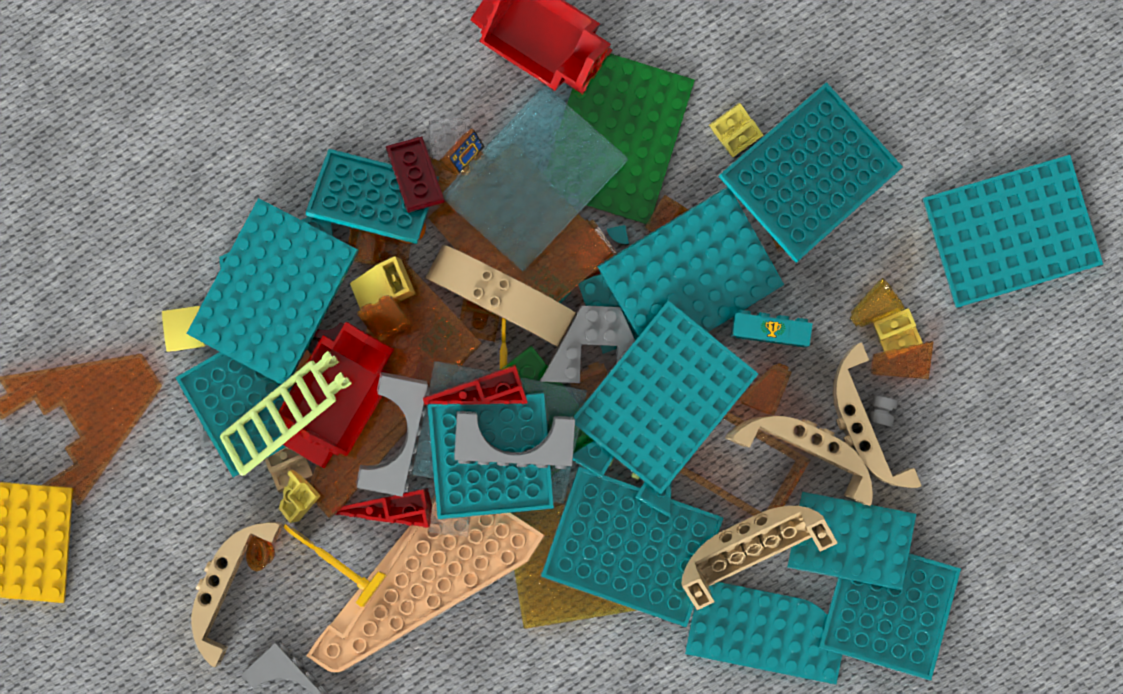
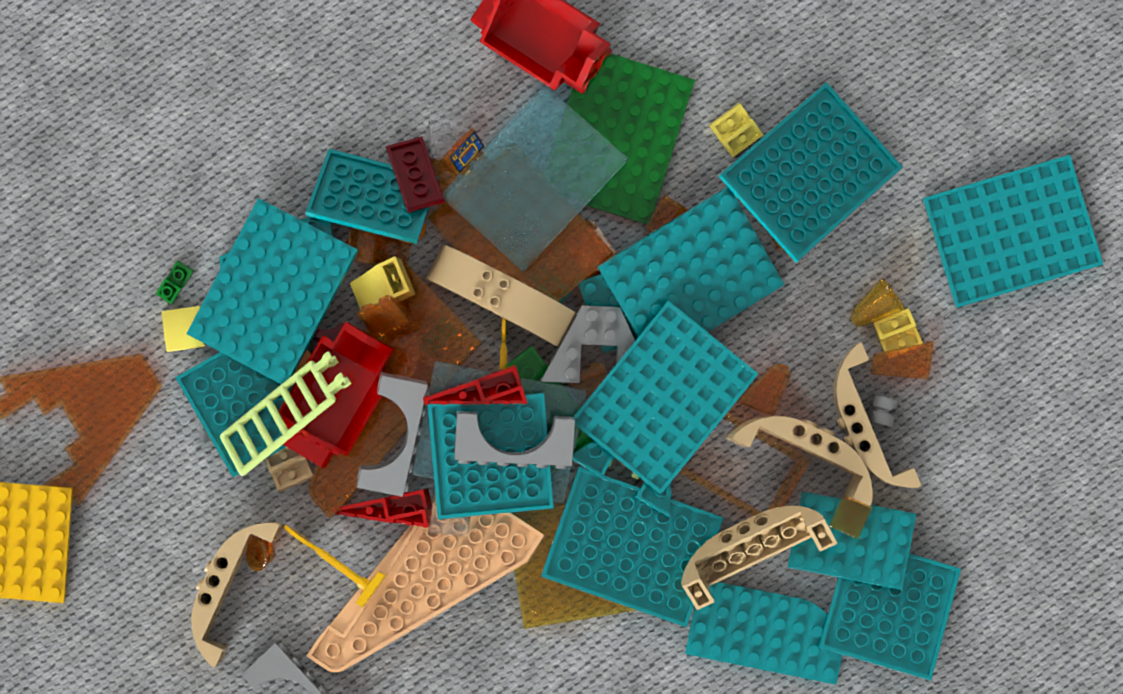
light yellow slope [279,470,320,523] -> none
clear orange slope [458,298,500,342] -> none
teal tile [607,225,629,245] -> none
teal brick [730,310,813,348] -> none
none -> green slope [156,260,194,304]
none -> clear orange piece [829,495,872,540]

